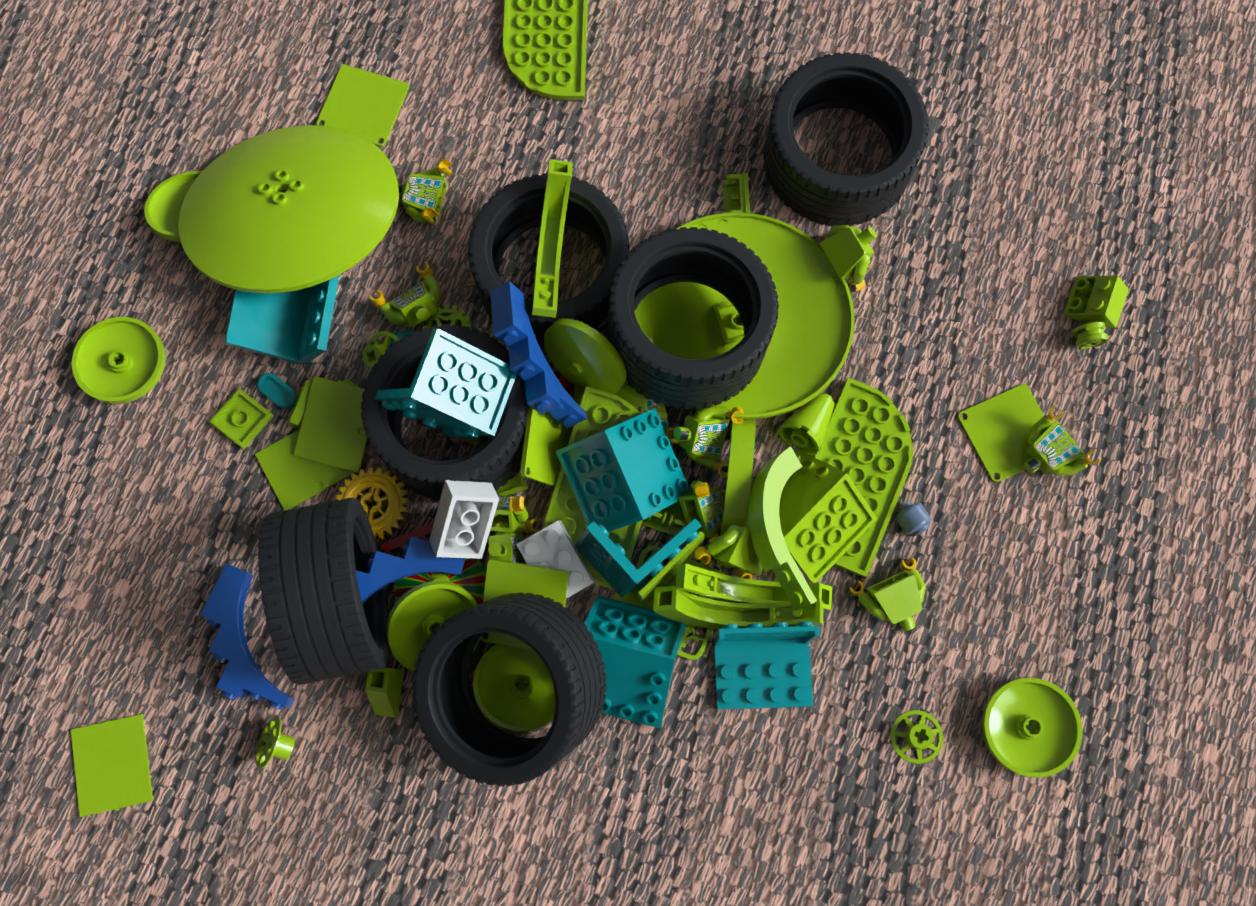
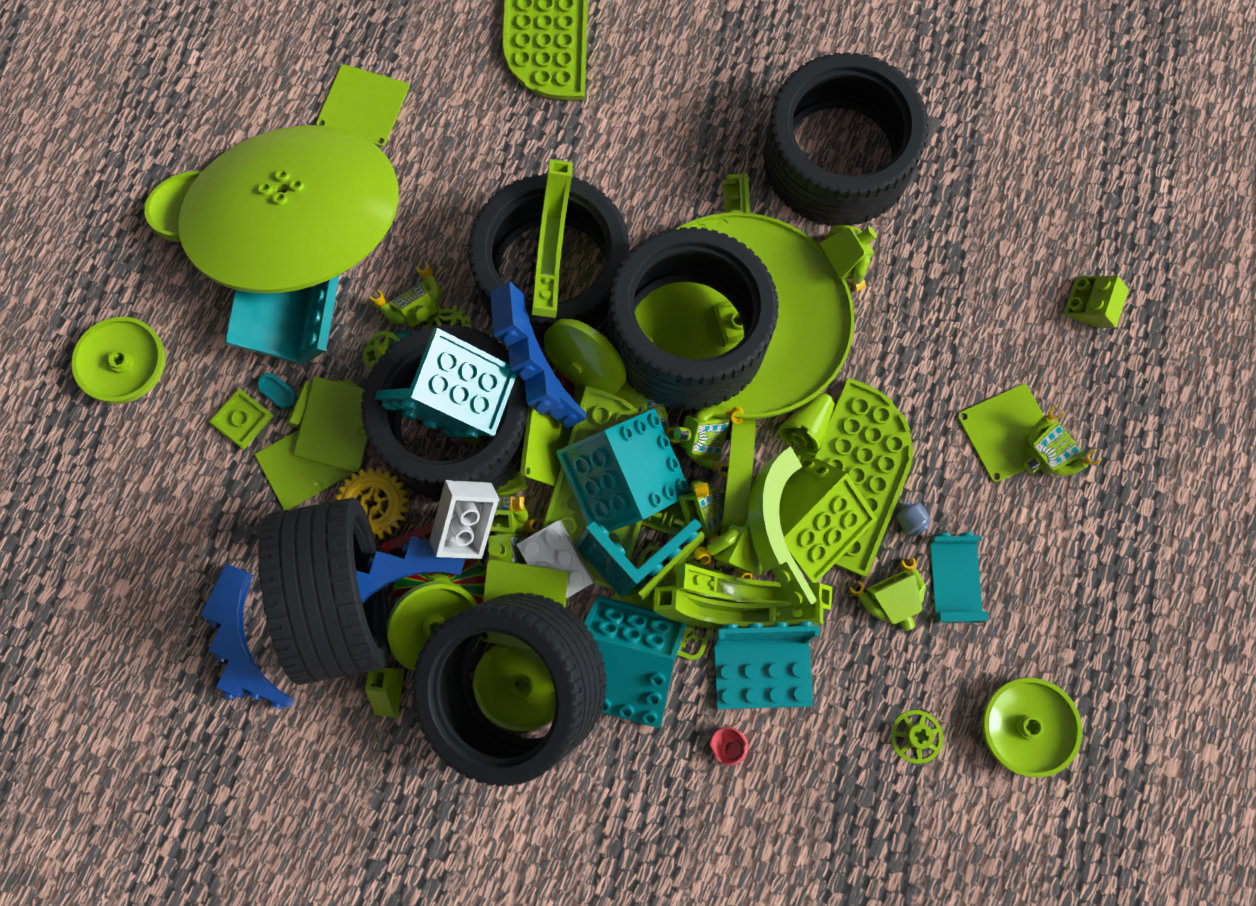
lime piece [71,714,153,817] -> none
lime wheel [255,716,295,769] -> none
torso [398,159,453,225] -> none
lime wheel [1073,322,1109,350] -> none
none -> coral hair [710,726,749,766]
none -> teal panel [930,532,989,624]

